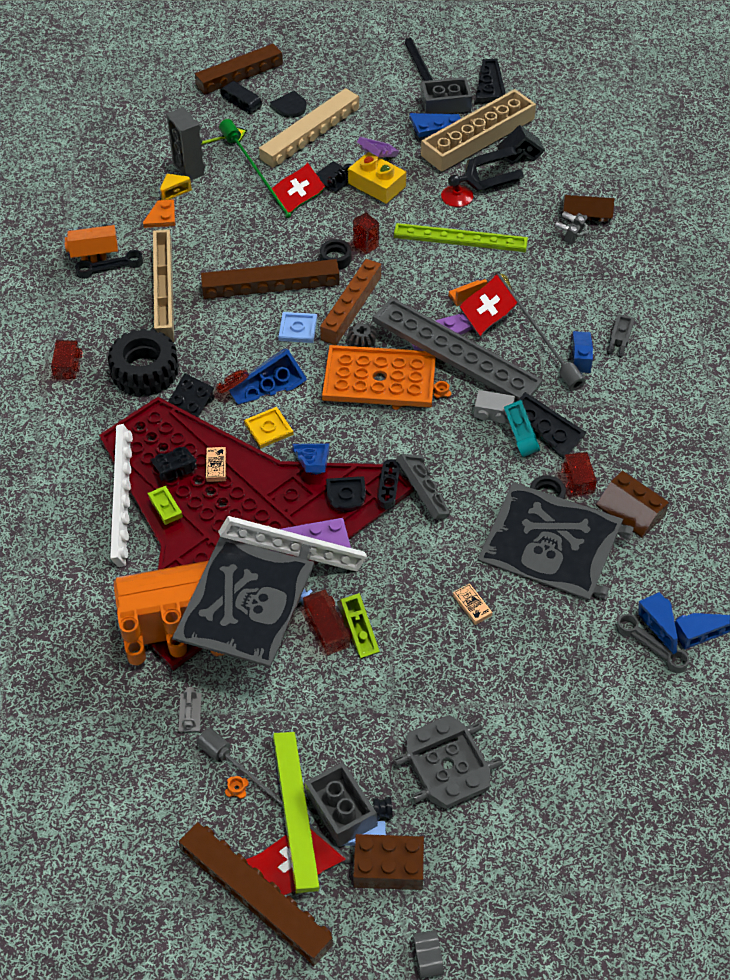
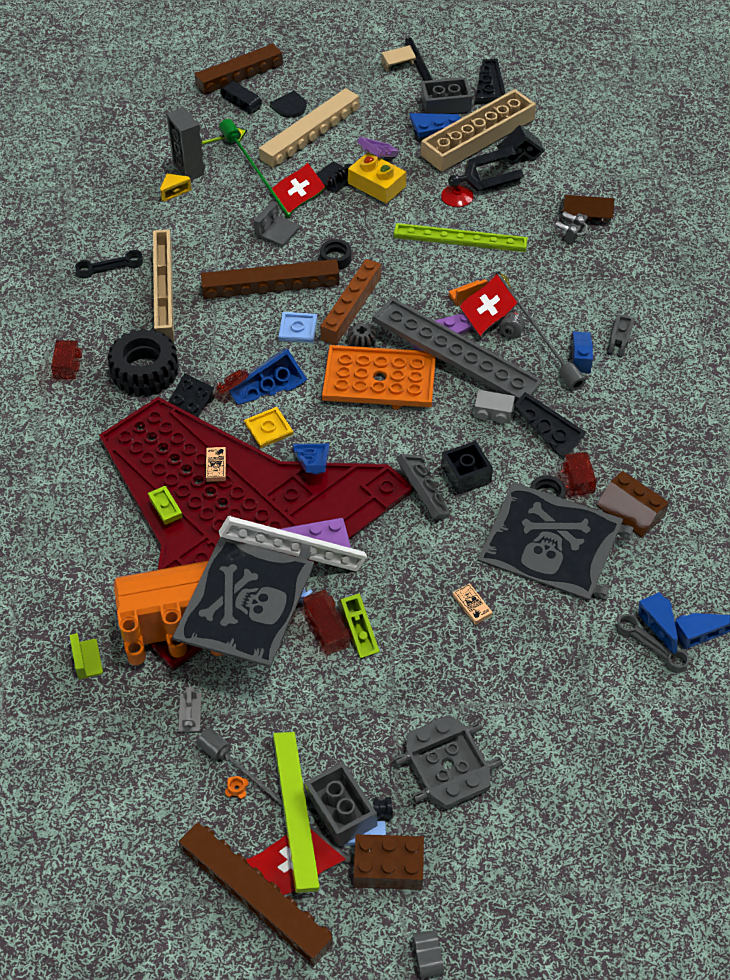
orange piece [65,224,118,263] -> none
white plate [110,424,133,567] -> none
orange wing [143,199,175,228] -> none
black hinge [150,447,197,482] -> none
black tile [326,476,366,512] -> none
clear red brick [353,212,379,254] -> none
black beam [378,459,400,509] -> none
orange plate [433,381,451,398] -> none
teal plate [504,400,540,457] -> none
none -> lime panel [69,633,103,680]
none -> dark grey bracket [254,201,300,247]
none -> tan hinge [381,45,416,71]
none -> black brick [441,441,493,494]
none -> dark grey head [500,312,525,339]

